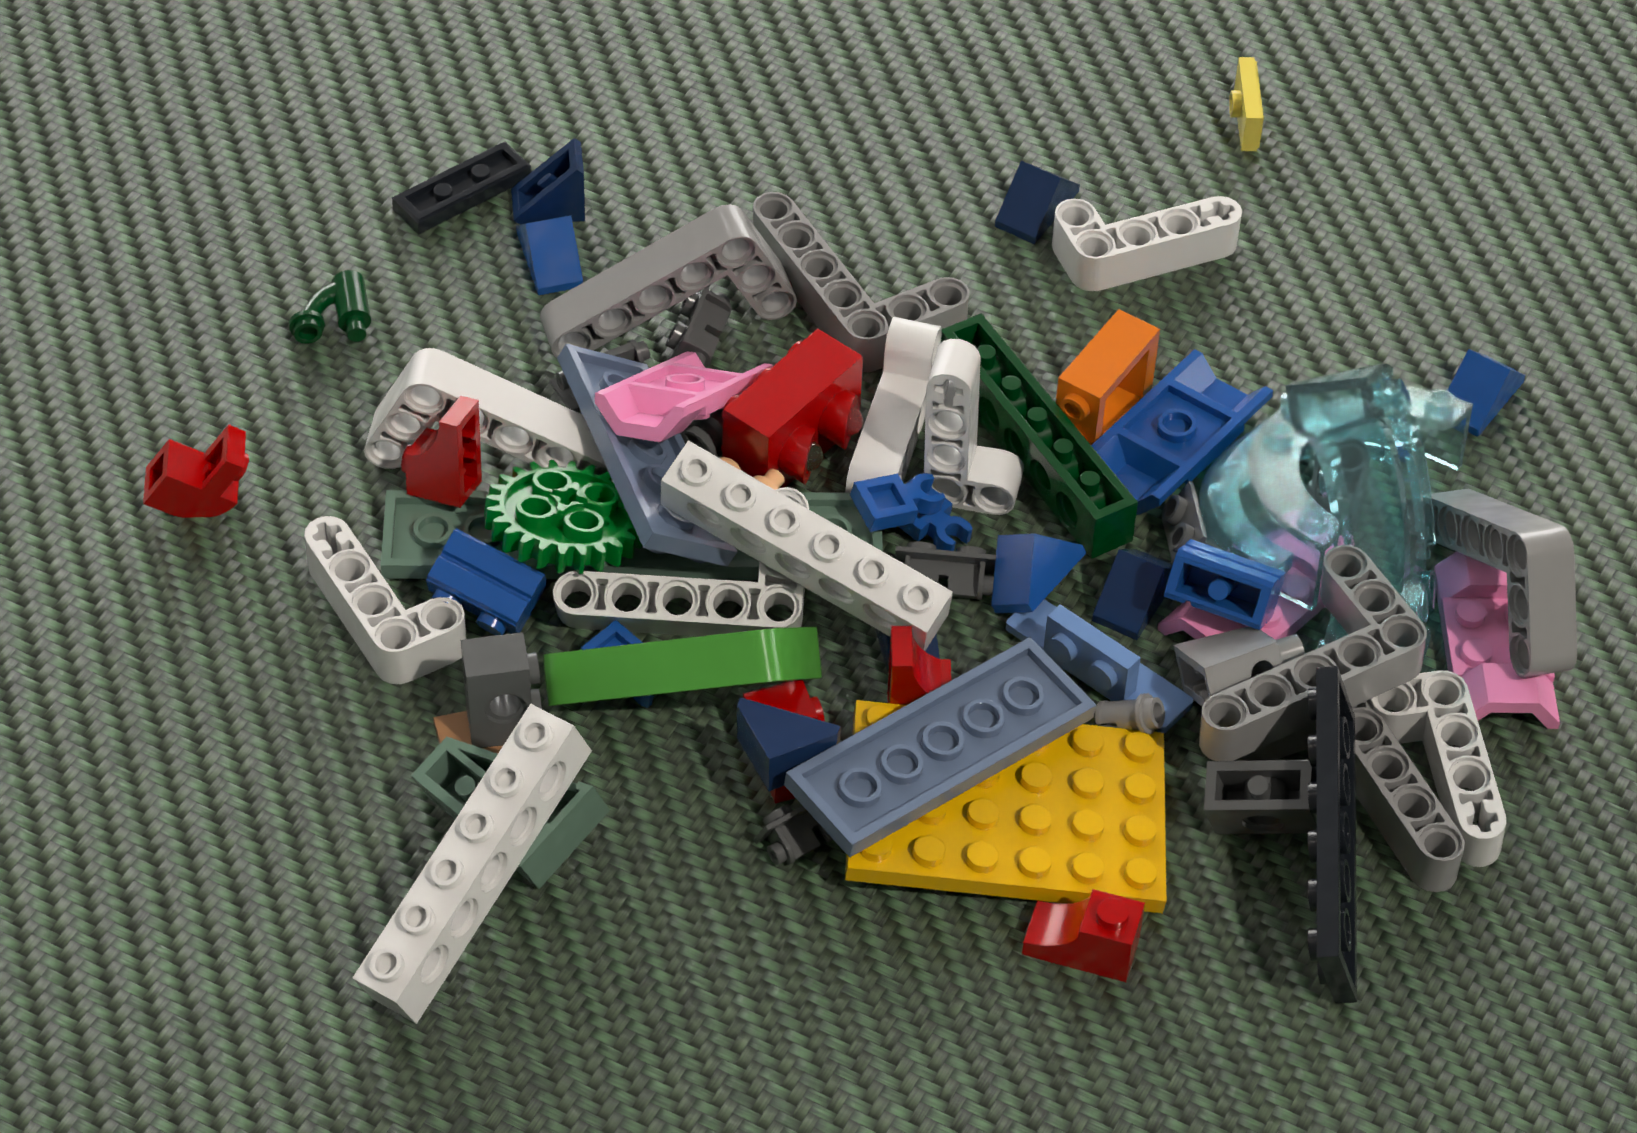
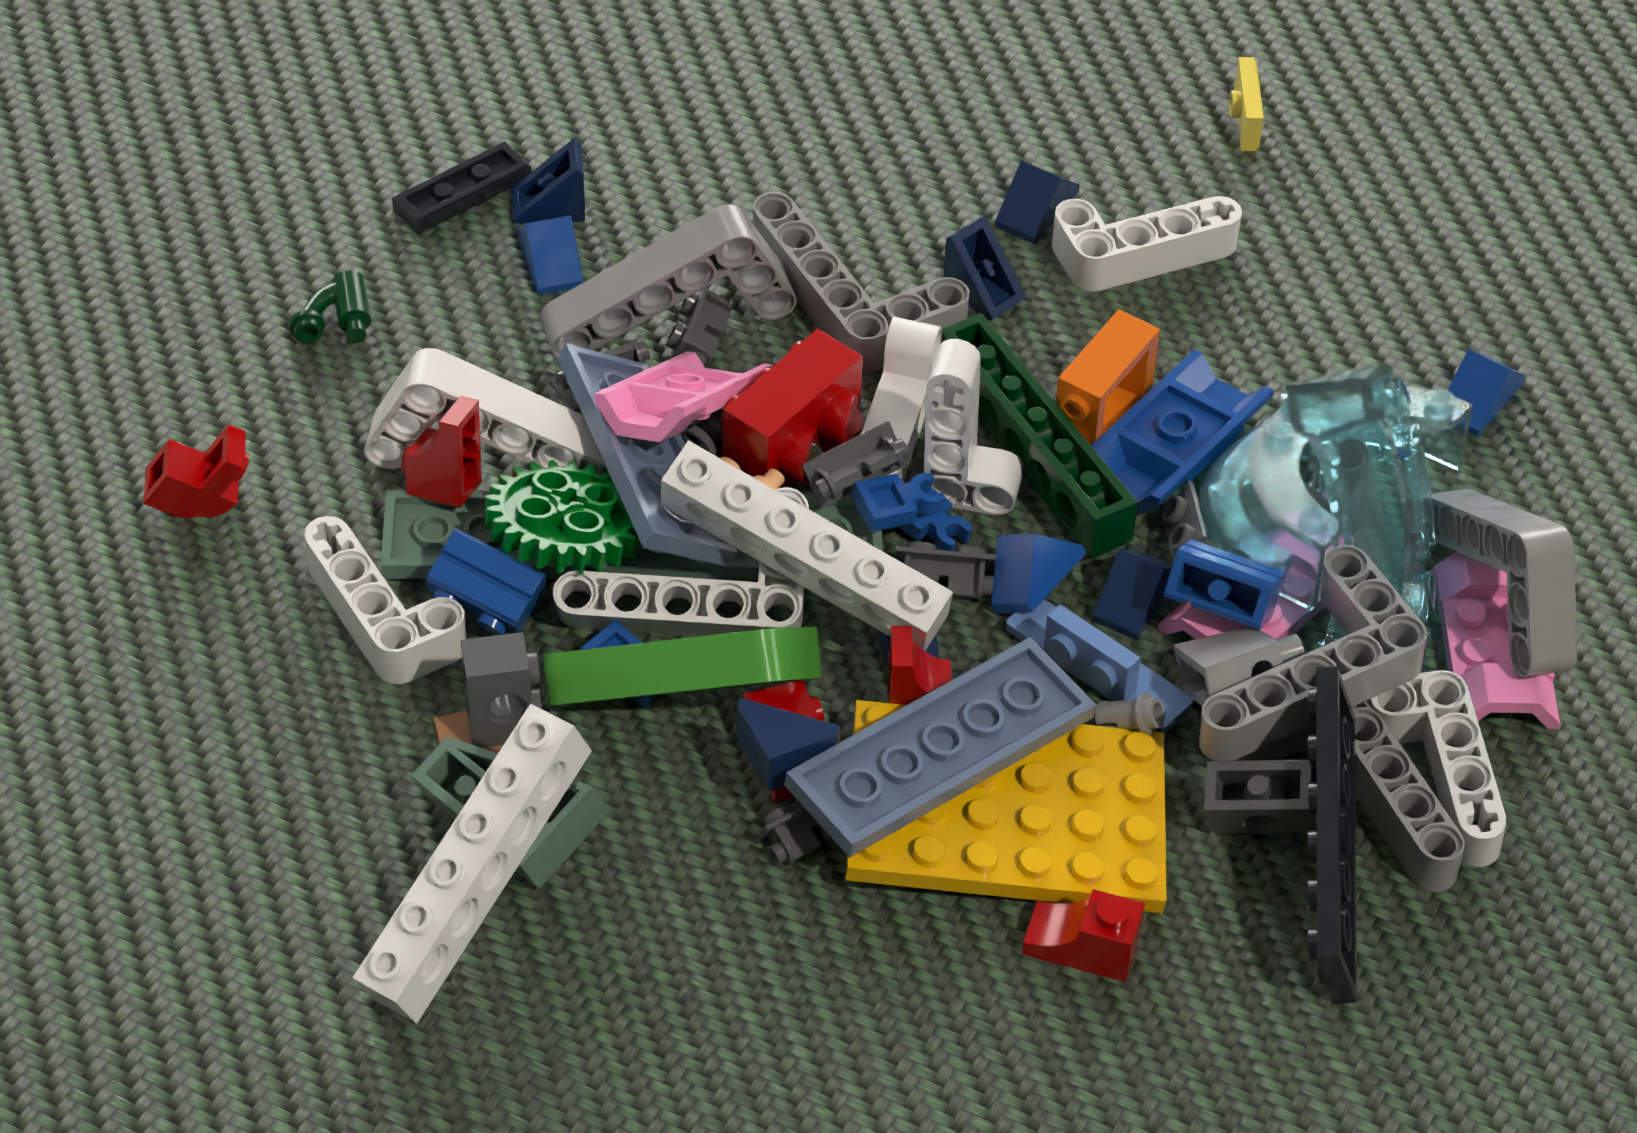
none -> dark grey hinge [801,421,910,509]
none -> dark blue slope [943,215,1027,321]

